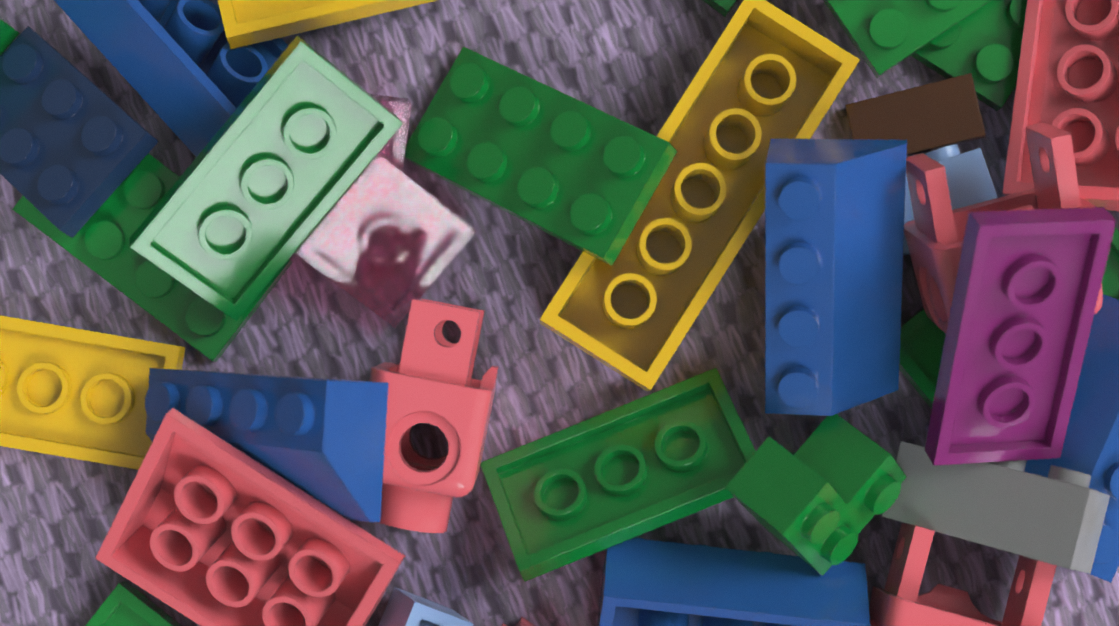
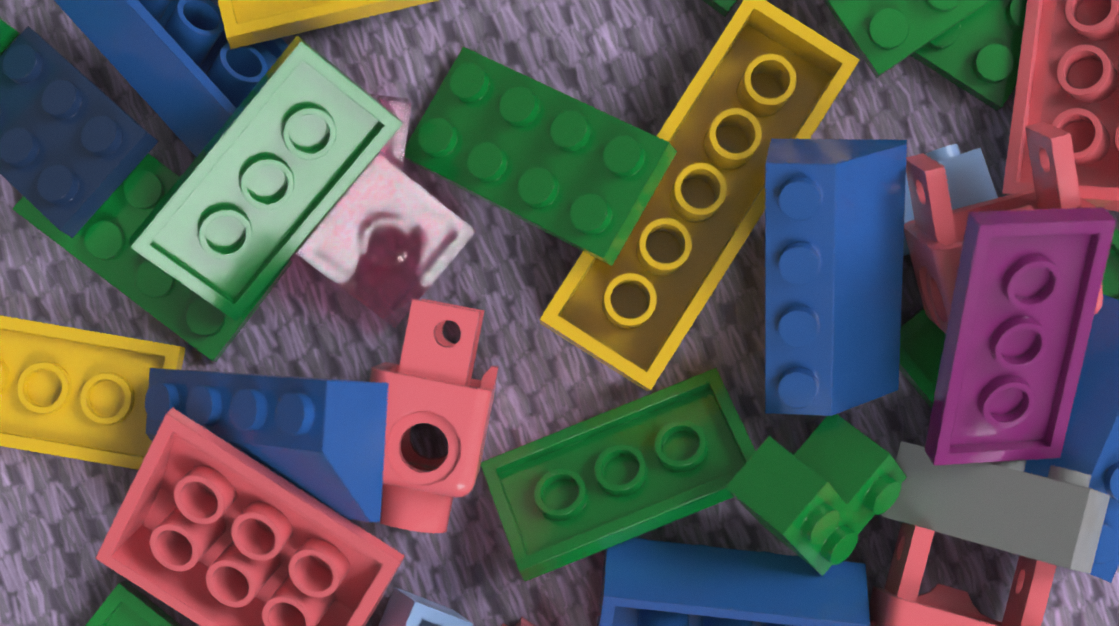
reddish brown tile [845,73,986,156] -> none

